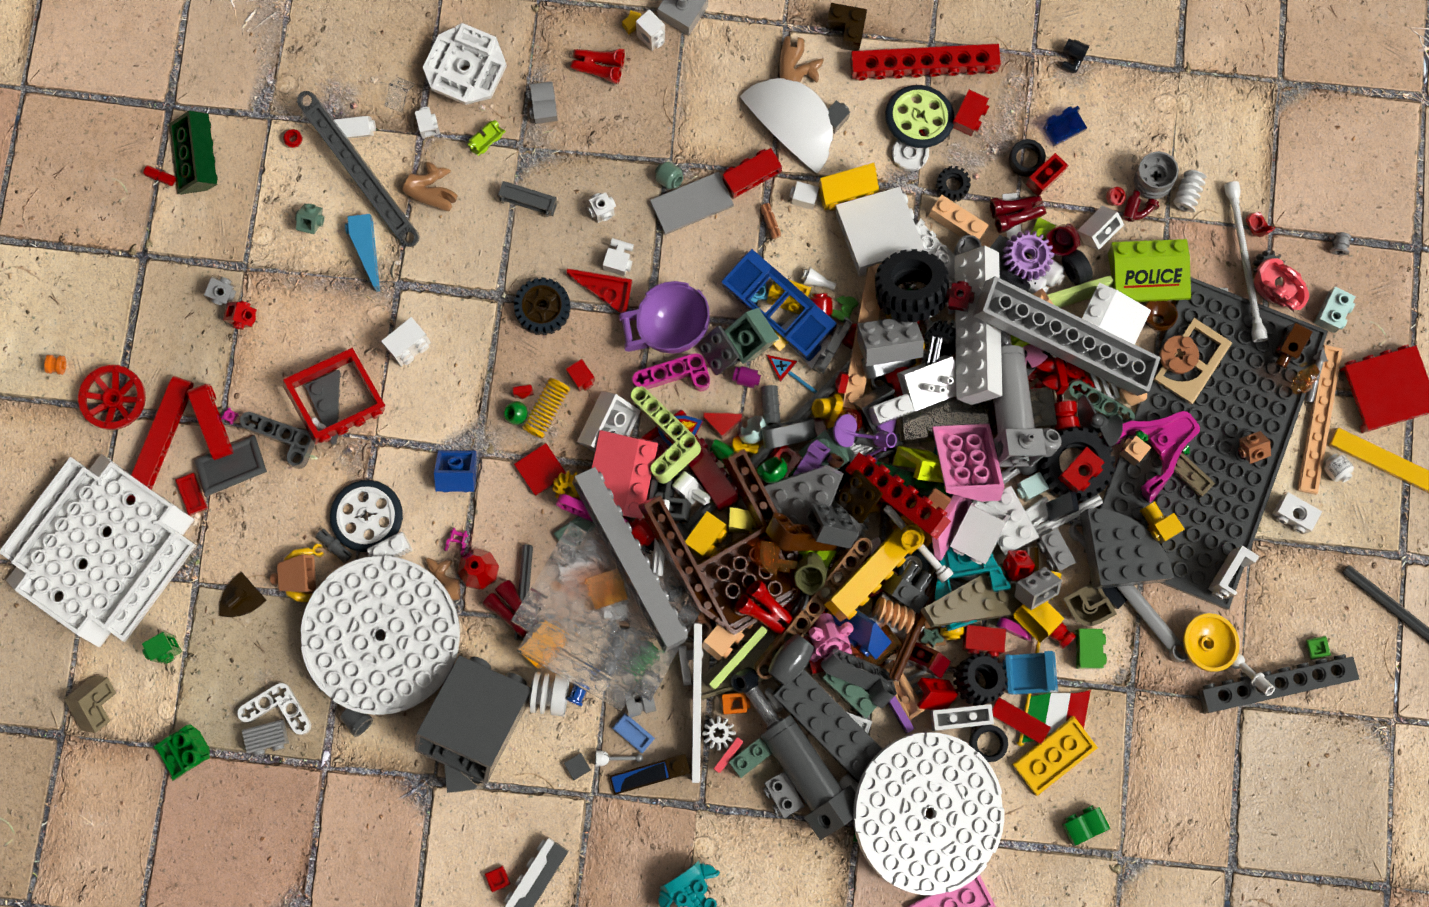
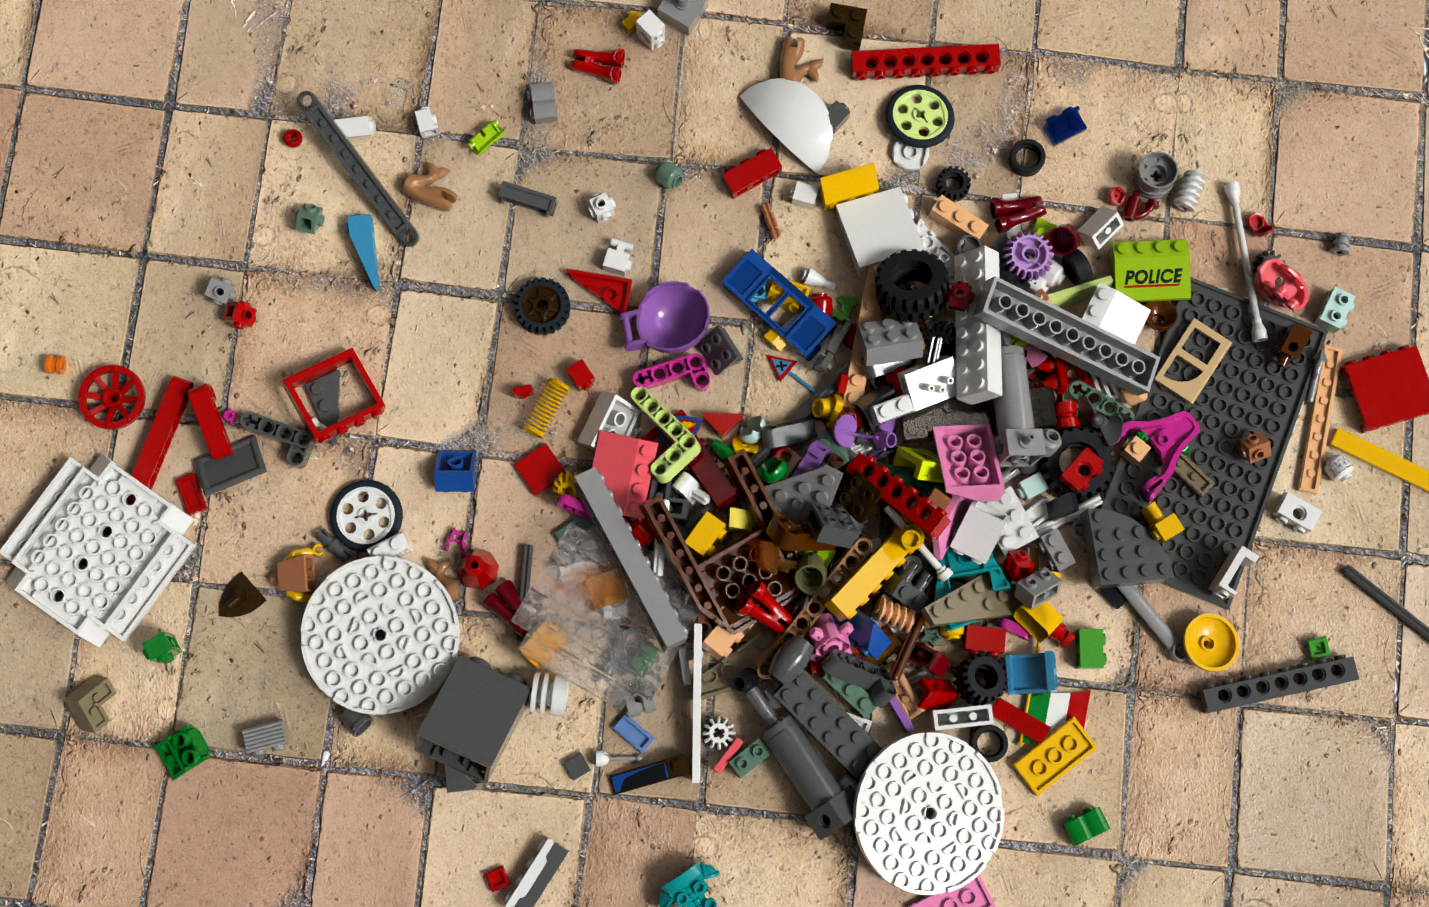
red piece [143,165,176,186] -> none
dark green slope [169,110,218,195] -> none
white beam [238,683,311,735] -> none
white piece [382,317,431,367] -> none
white piece [423,23,507,105] -> none
green piece [504,401,528,425] -> none
blue bush [566,682,590,707] -> none
light grey tile [650,172,734,235] -> none
yellowish green tile [709,626,767,690] -> none
orange brick [722,693,751,715] -> none
sand green brick [724,308,779,364] -> none
magenta brick [732,366,761,389] -> none
dark grey axle [761,385,781,426] -> none
light grey brick [763,772,805,818] -> none
red brick [953,89,990,136] -> none
red brick [1025,153,1069,196] -> none
black piece [1061,38,1090,73] -> none
dark tan brick [1063,583,1117,626] -> none
red tile [1066,363,1085,380] -> none
nougat plate [1159,336,1199,374] -> none
white pin [1231,653,1275,696] -> none
clear orange piece [1290,362,1320,395] -> none

